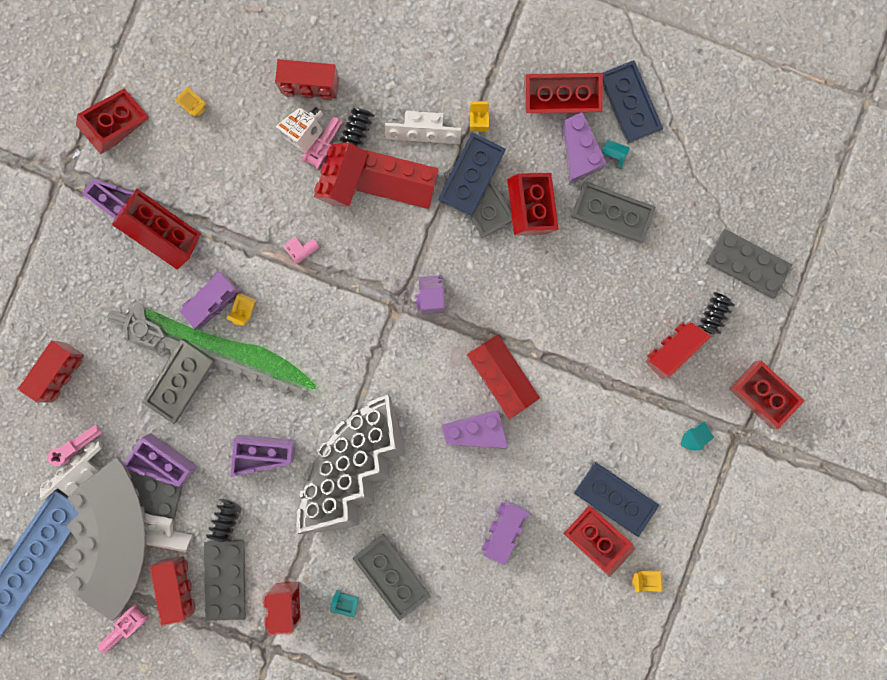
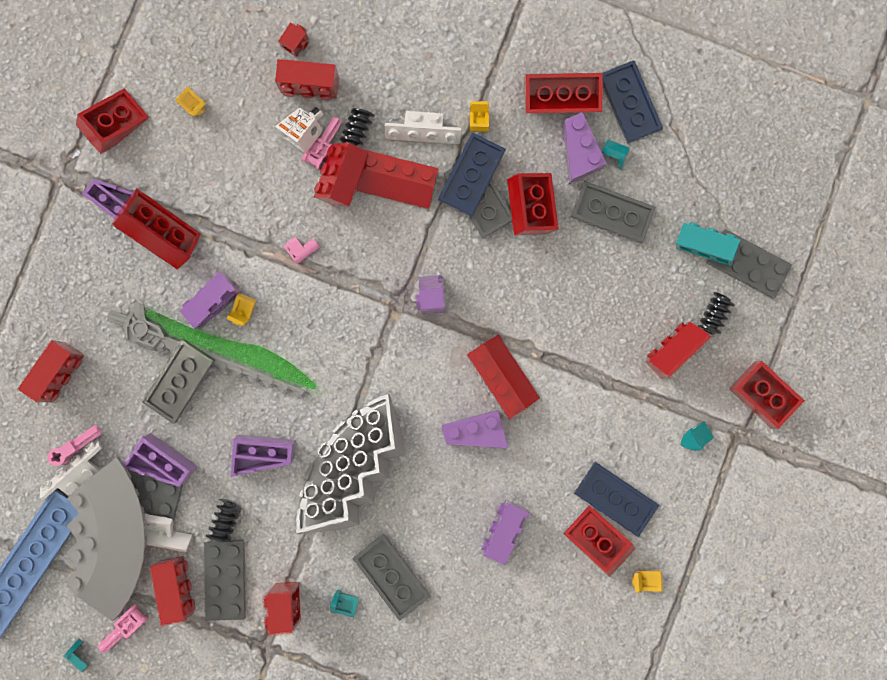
none -> teal tile [63,639,89,672]
none -> red brick [278,22,309,57]
none -> teal brick [676,222,740,266]

